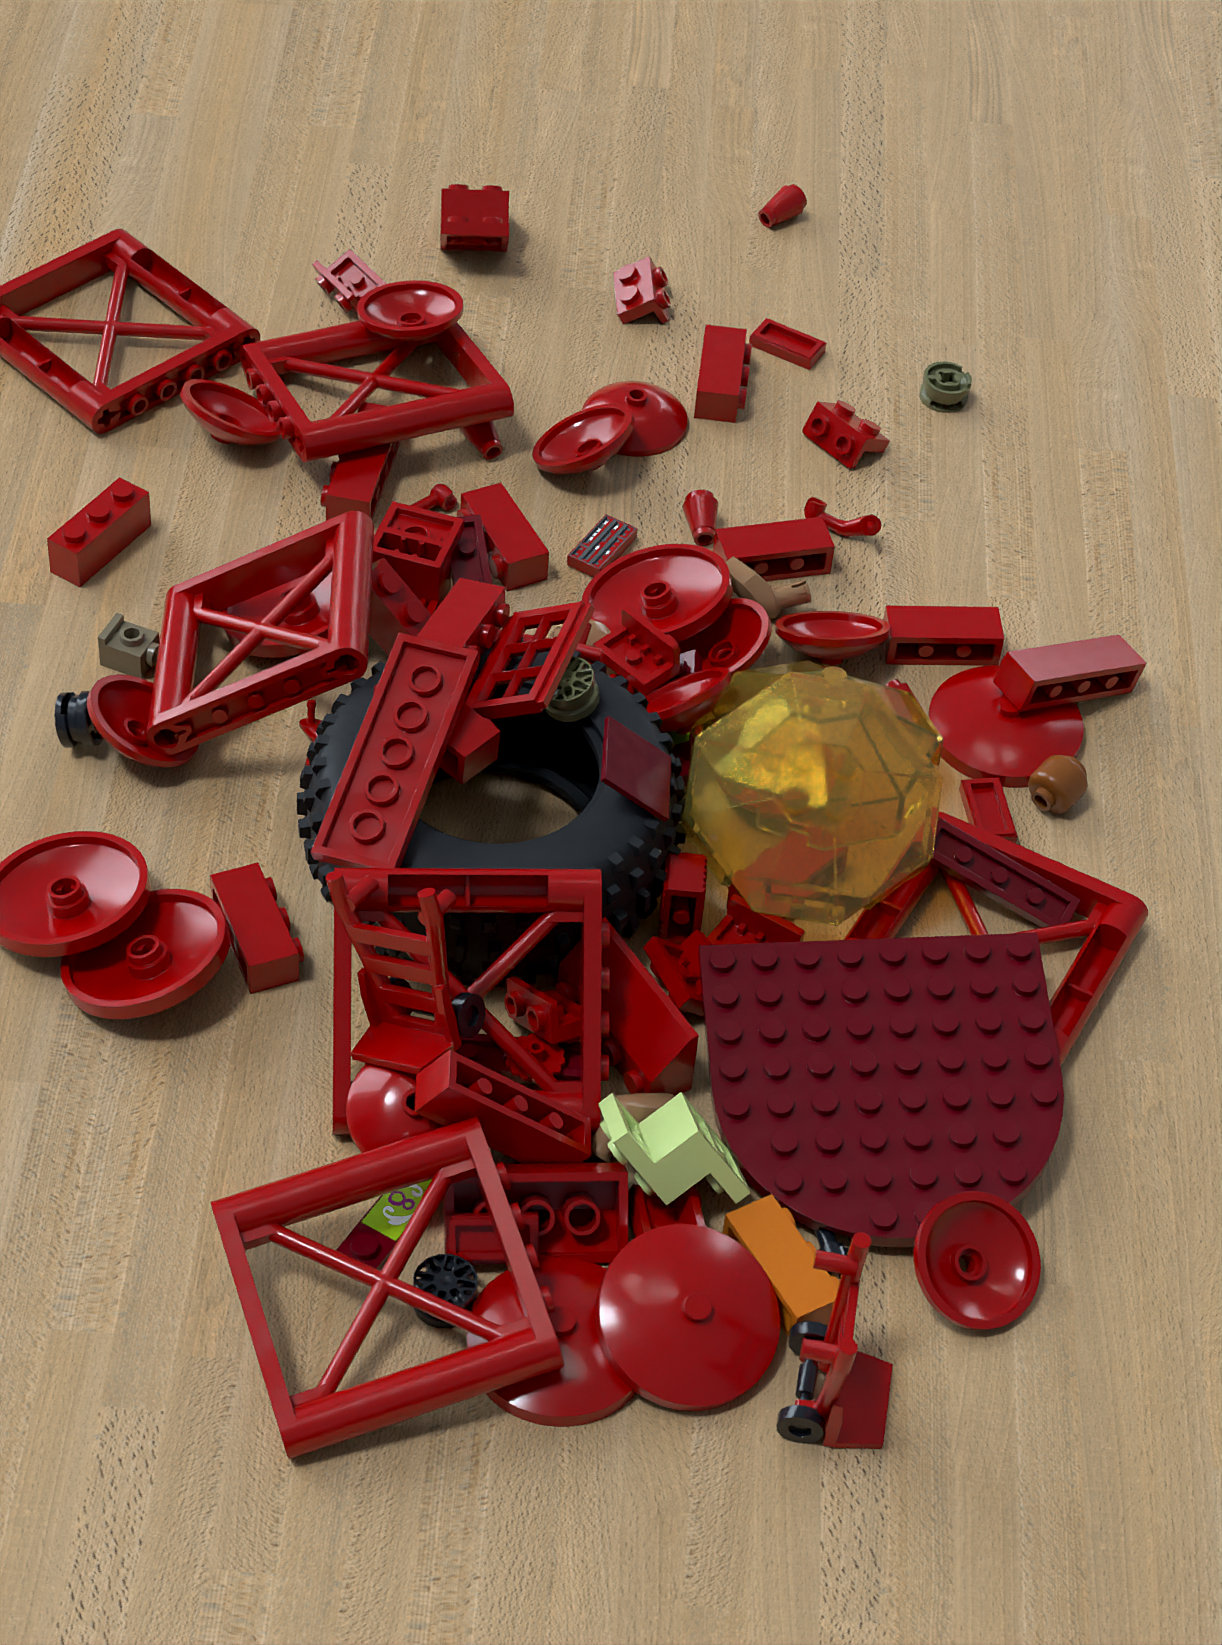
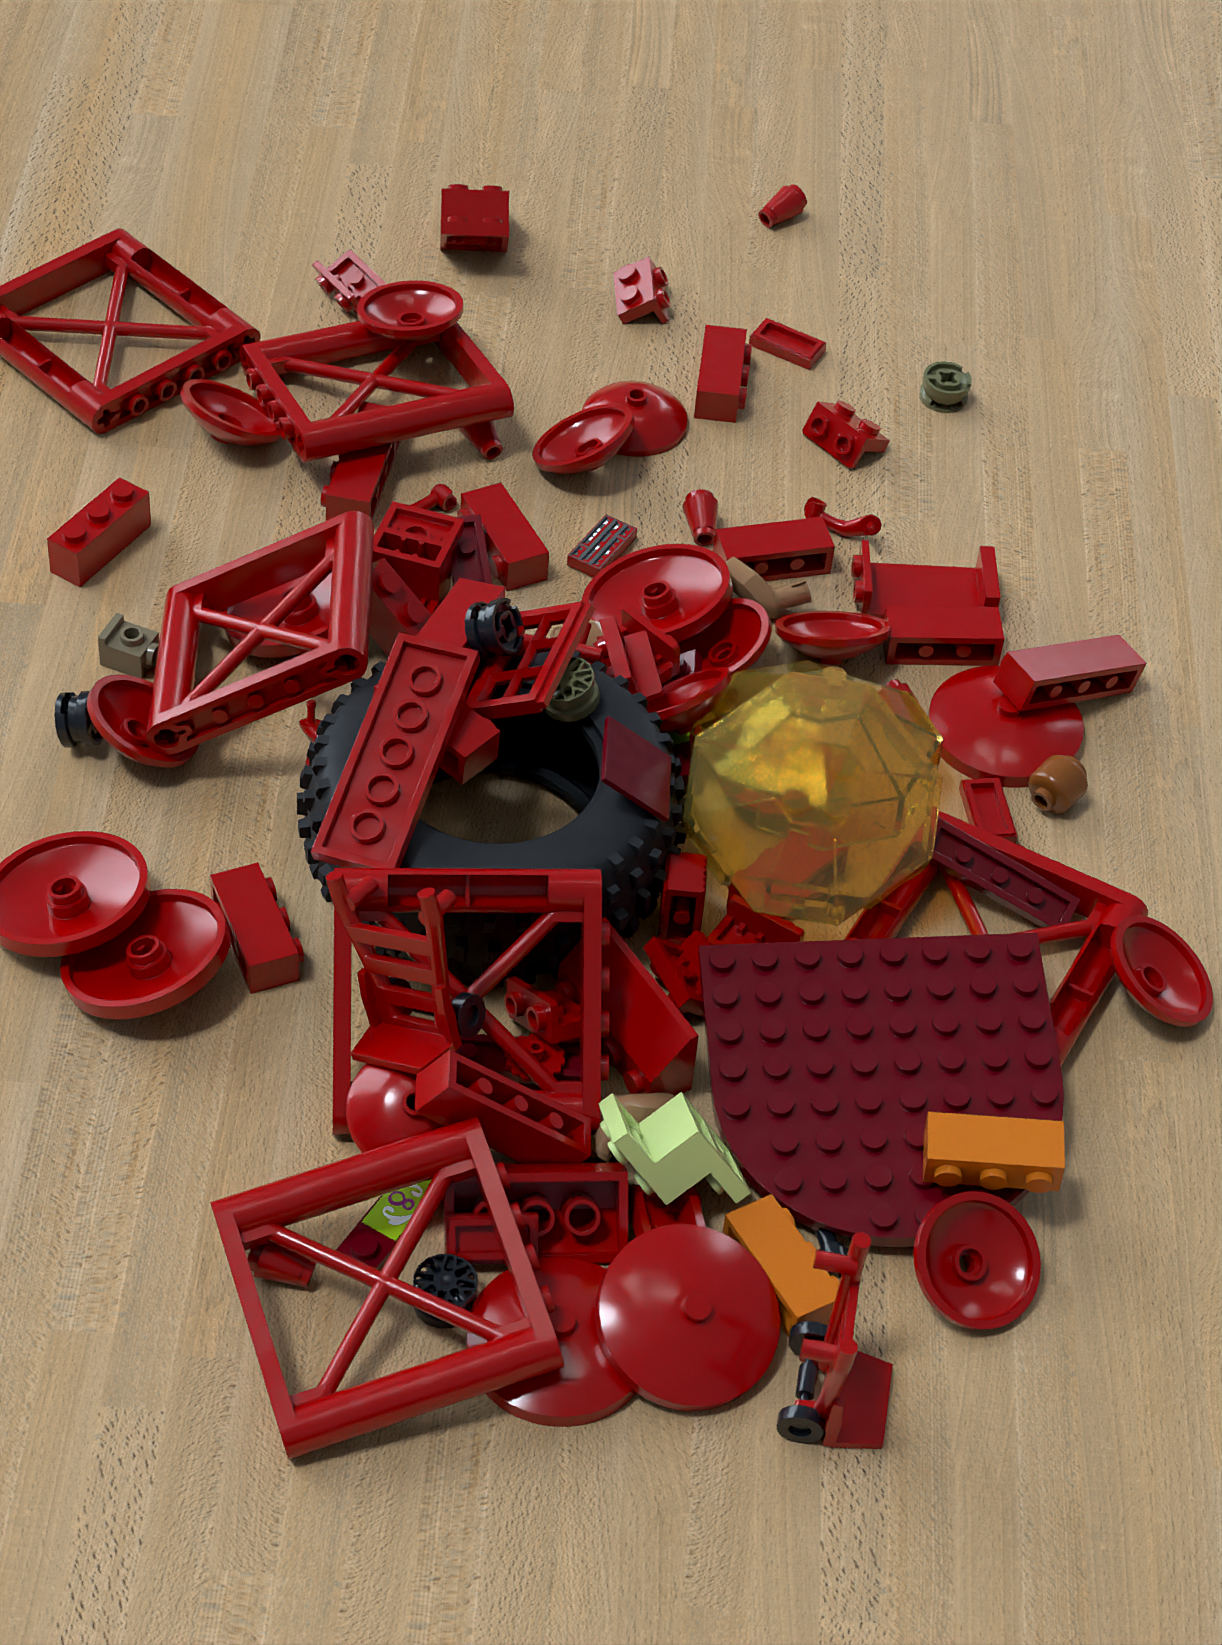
none -> red cone [247,1242,317,1288]
none -> black wheel [465,597,524,660]
none -> red bracket [597,615,664,701]
none -> red panel [851,540,1001,619]
none -> orange brick [923,1112,1065,1193]
none -> red dish [1110,915,1213,1027]

